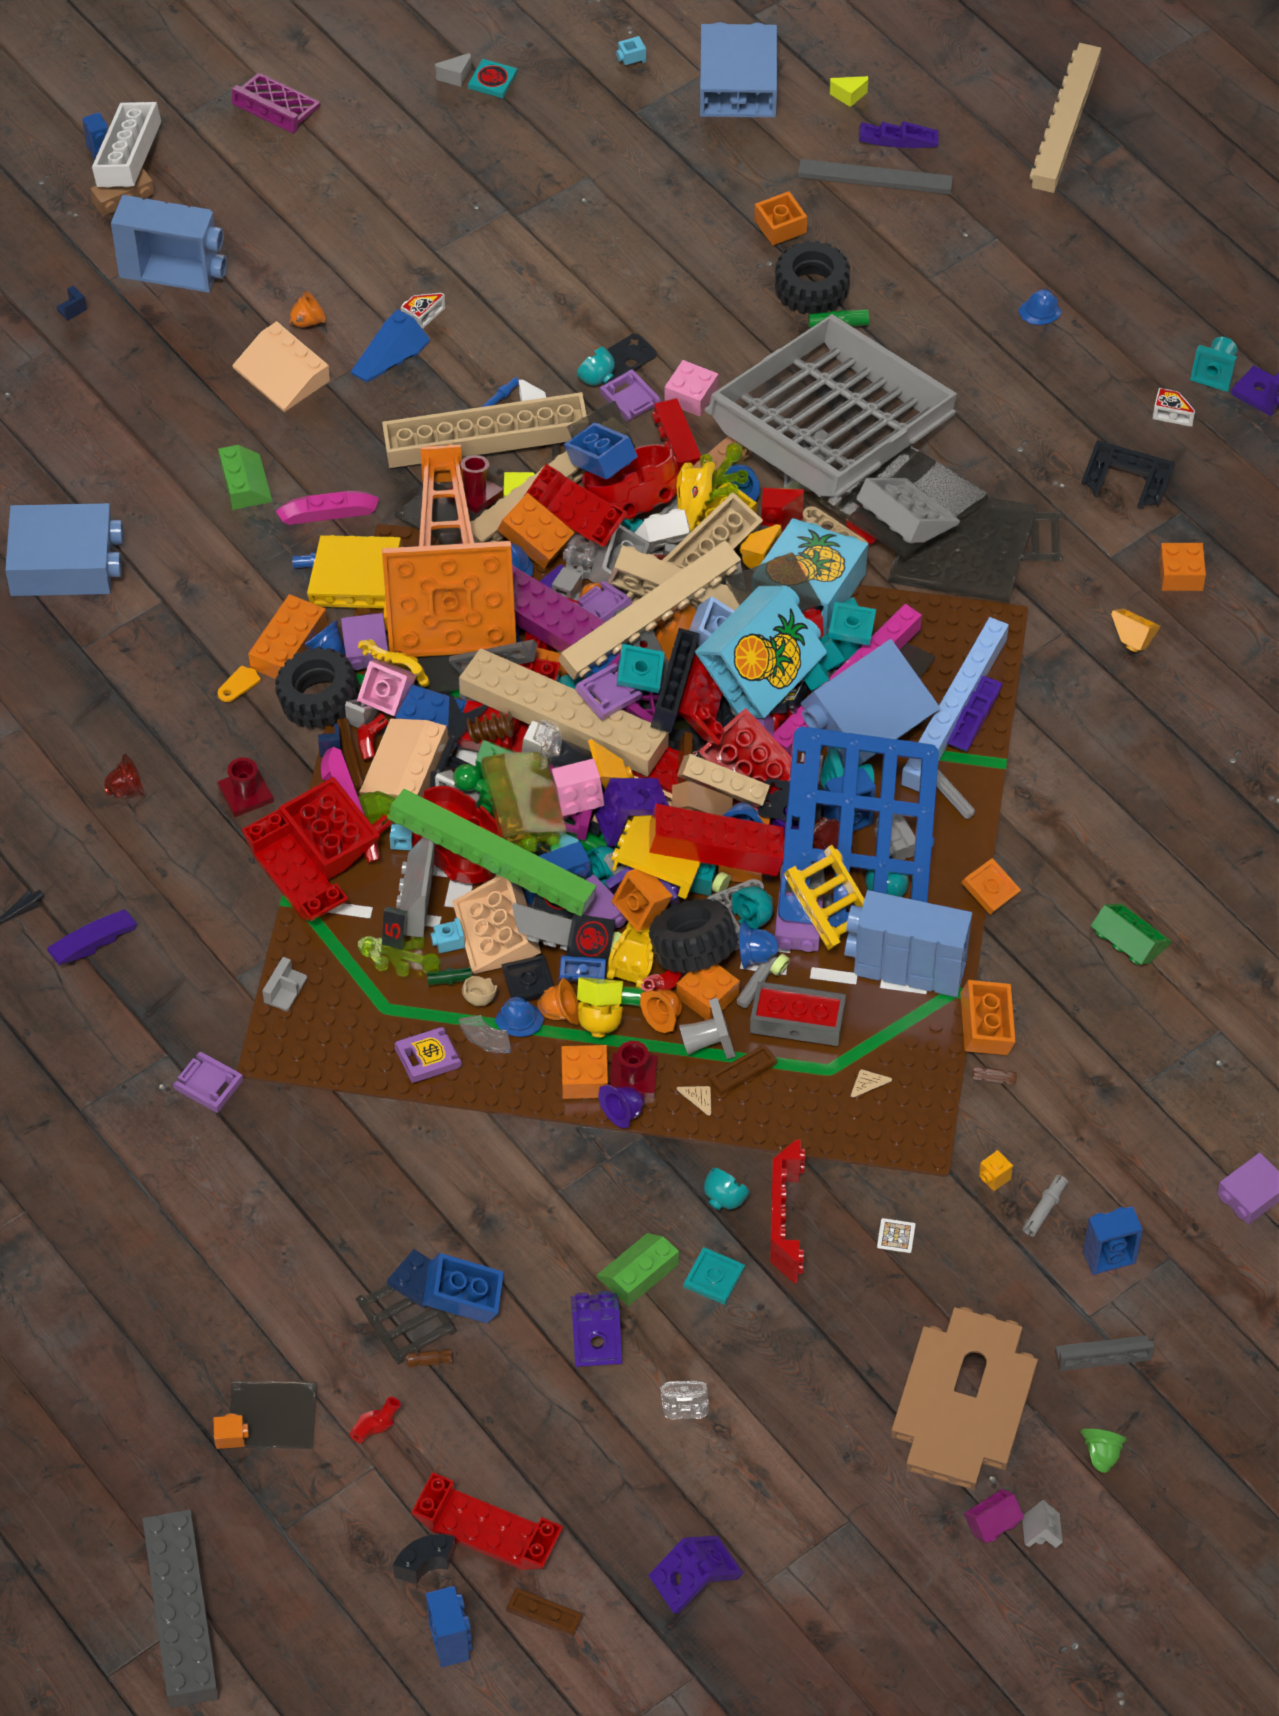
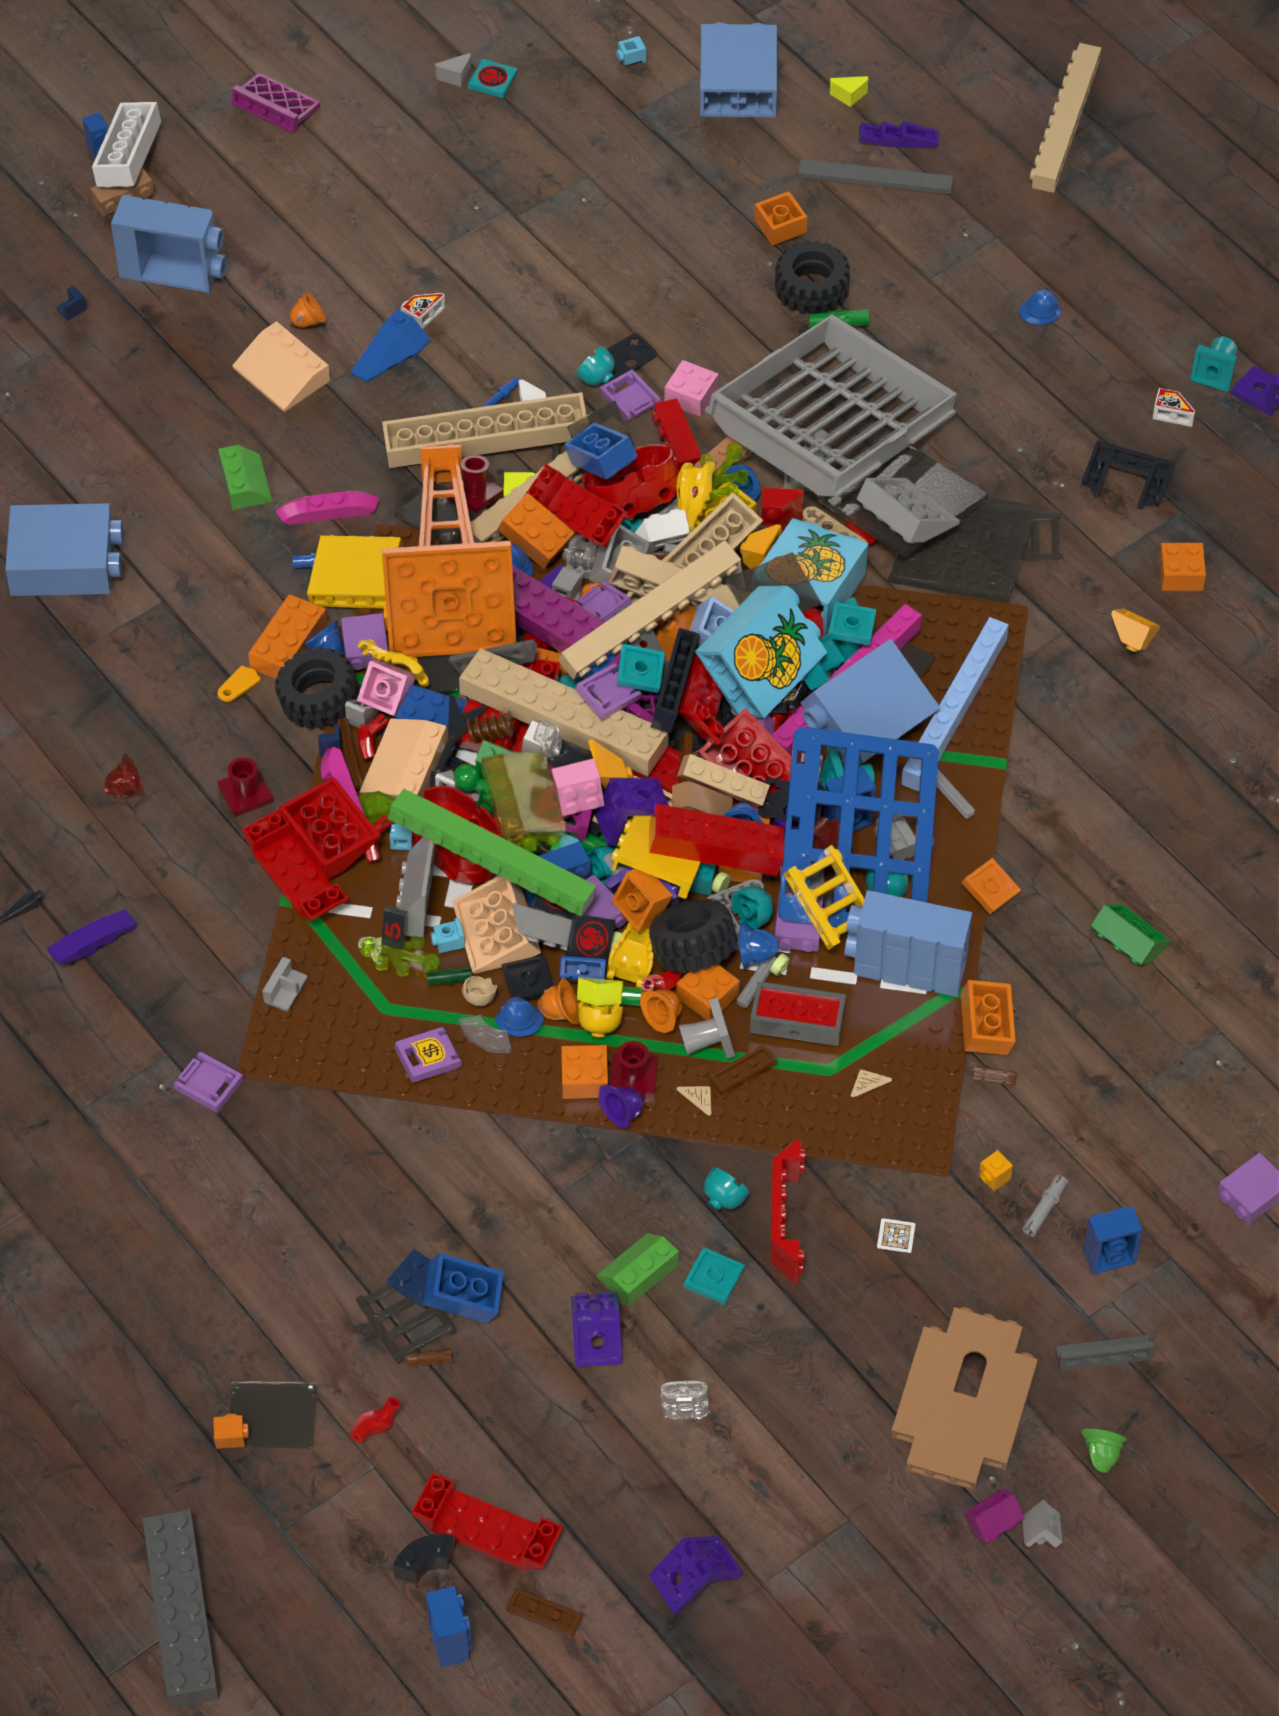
dark purple slope [947,676,1003,752] -> none

